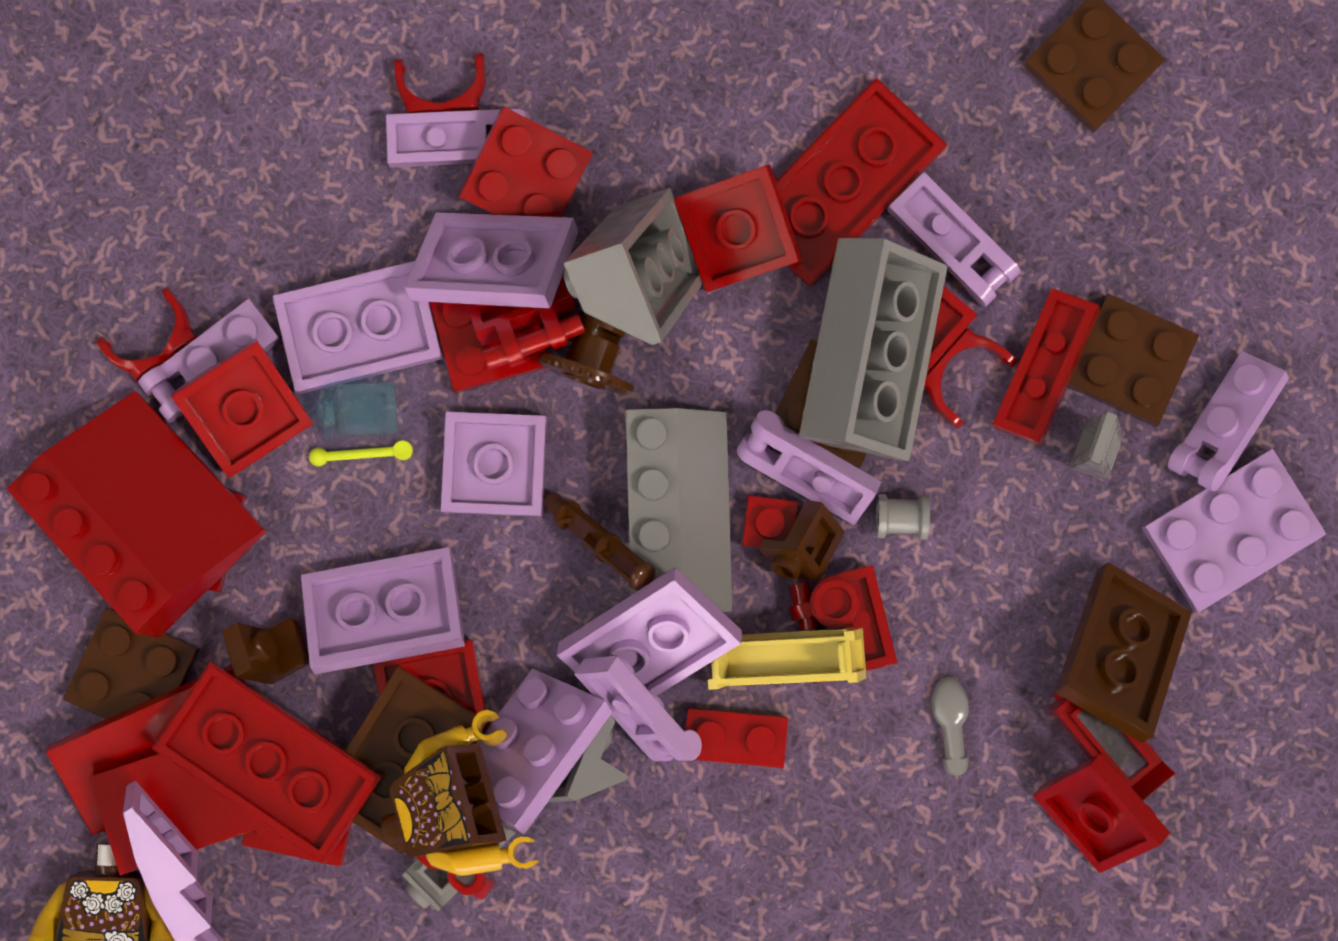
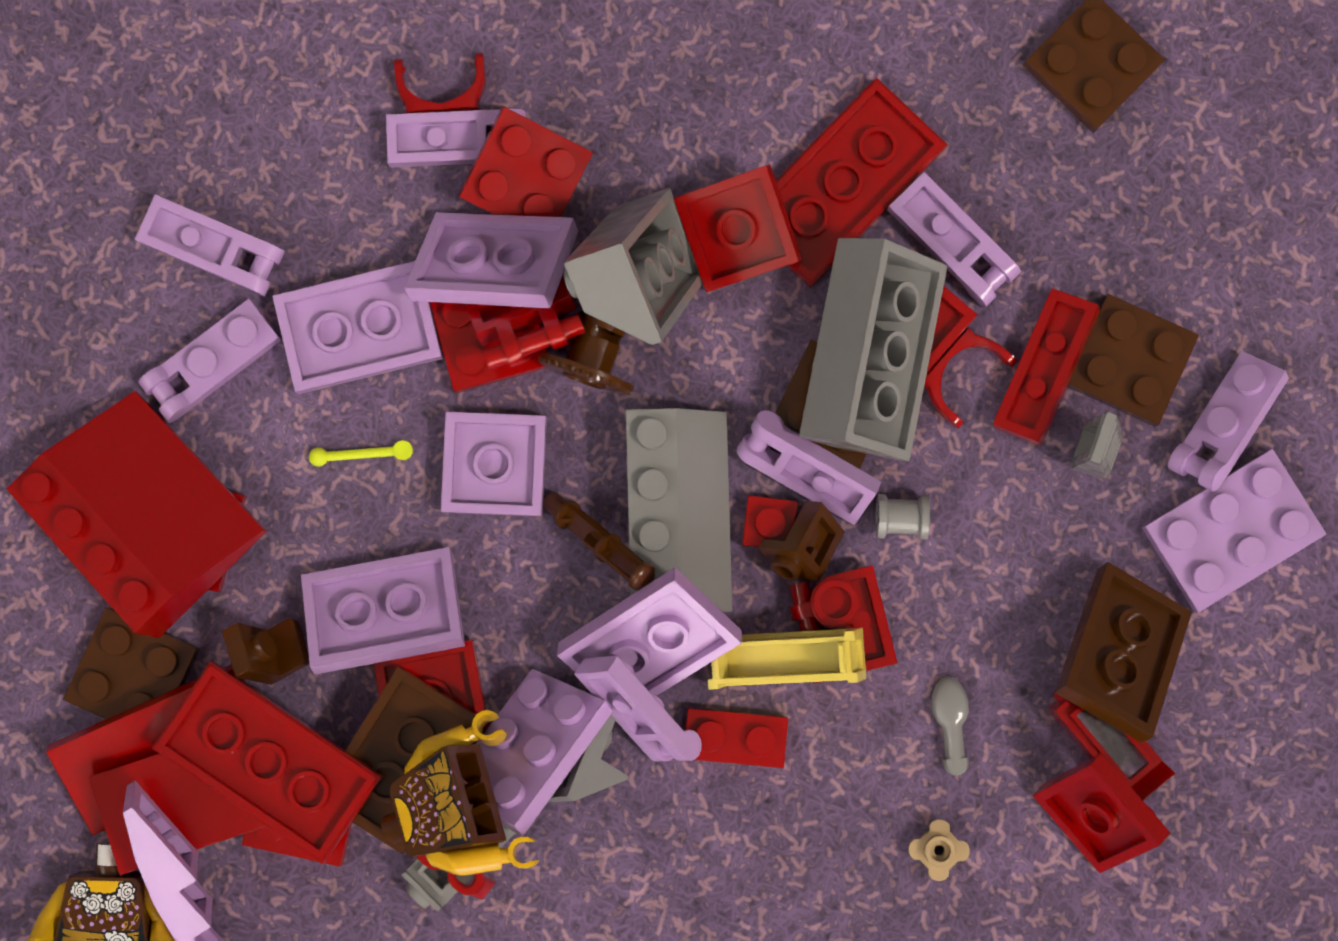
red cap [96,287,196,383] -> none
red plate [171,338,313,479] -> none
clear light blue bracket [317,383,398,441] -> none
none -> lavender plate [134,195,285,297]
none -> tan plate [908,819,970,881]

